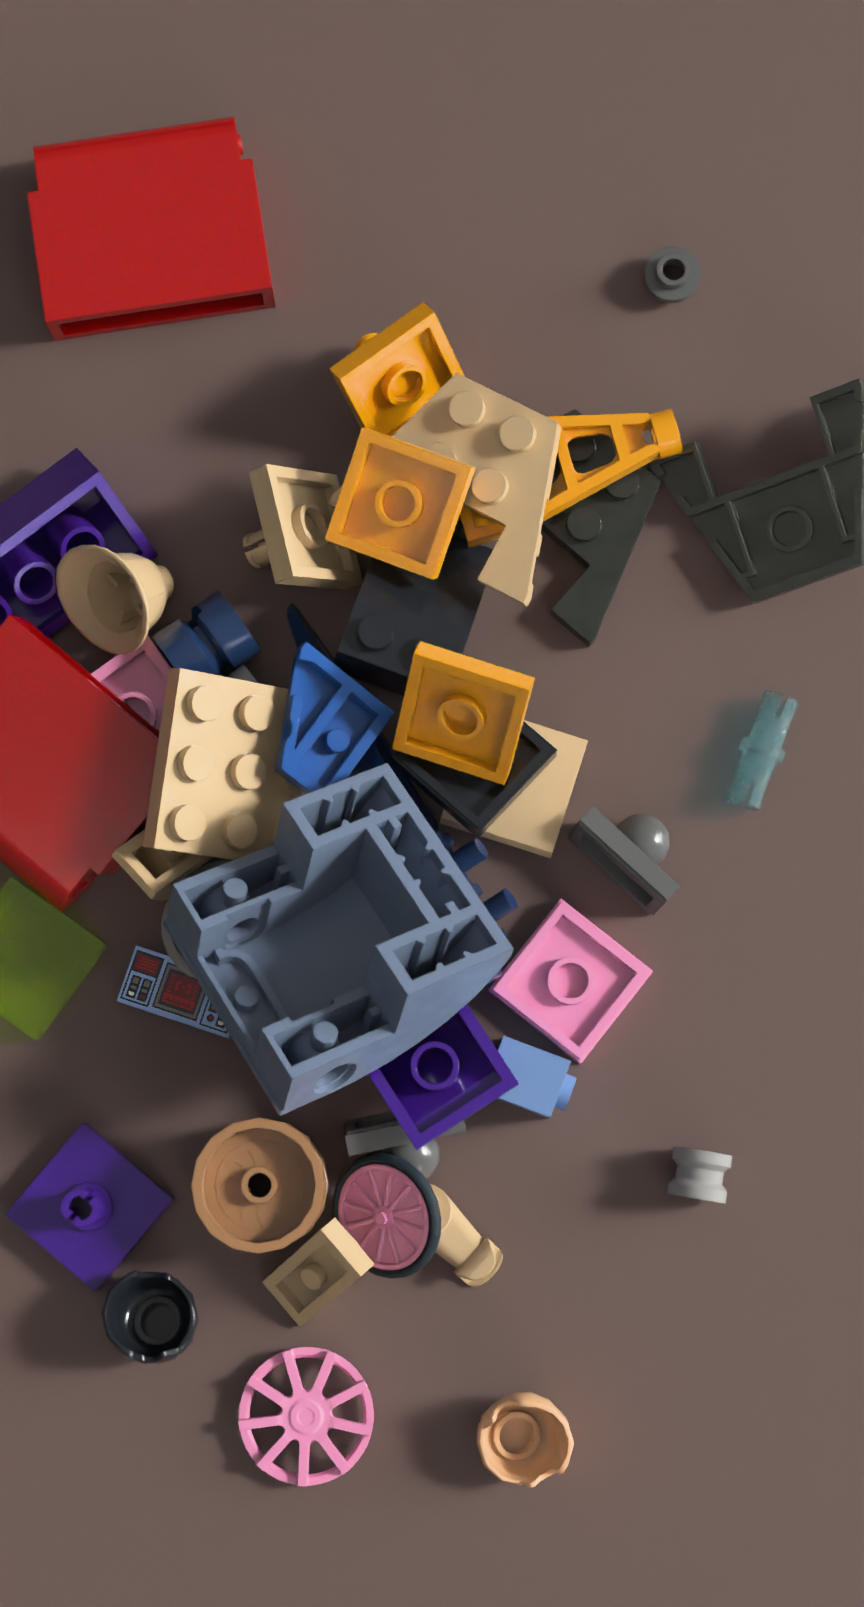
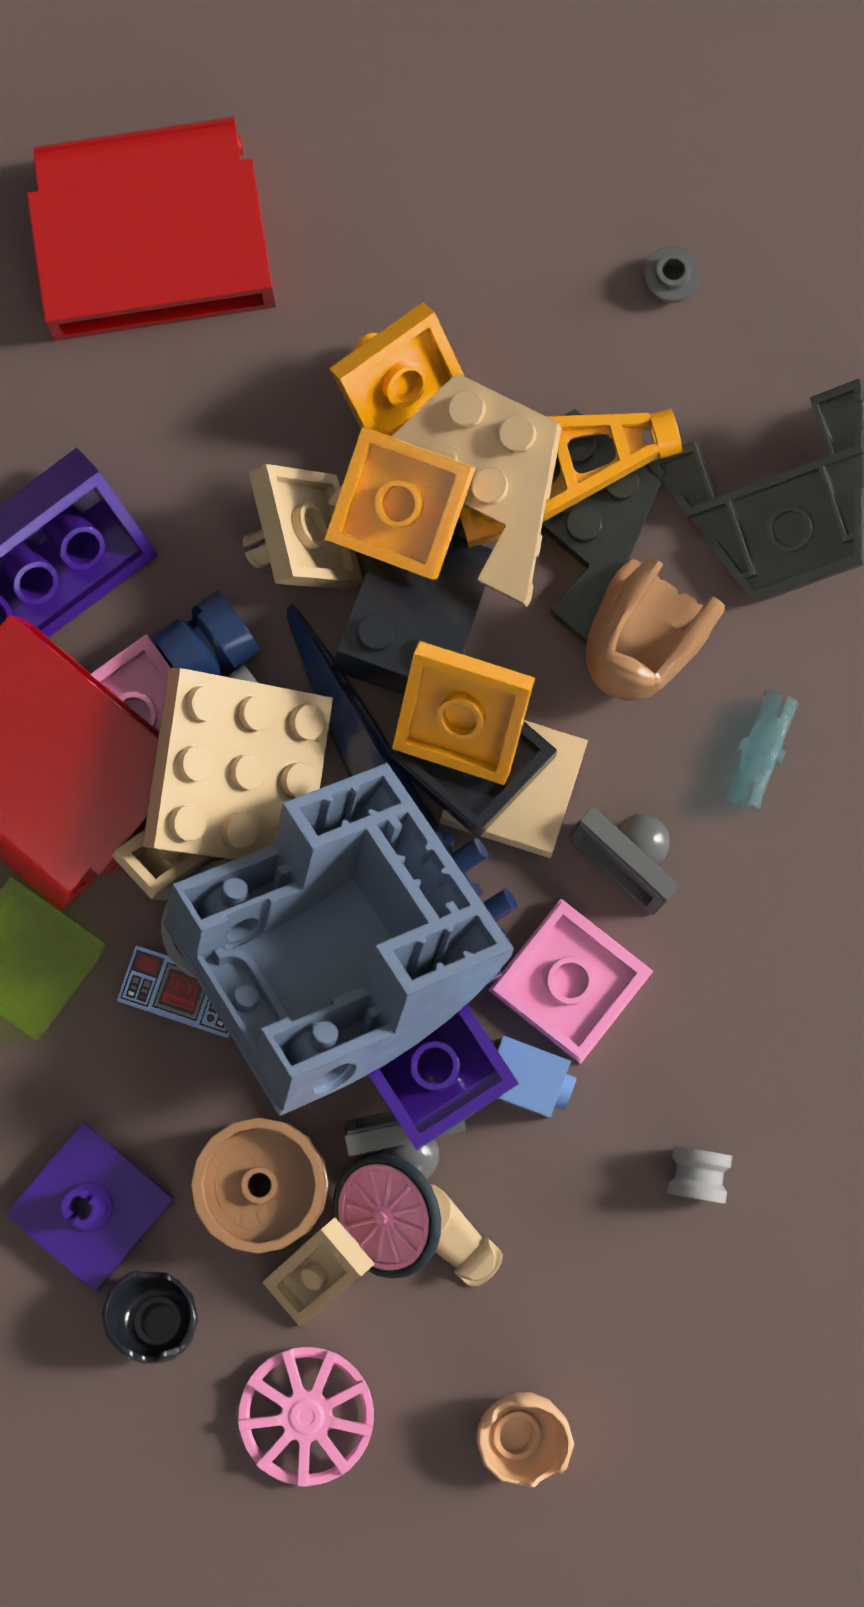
tan hat [56,545,174,655] -> none
blue wing [275,642,394,795] -> none
none -> medium nougat hair [585,557,725,701]

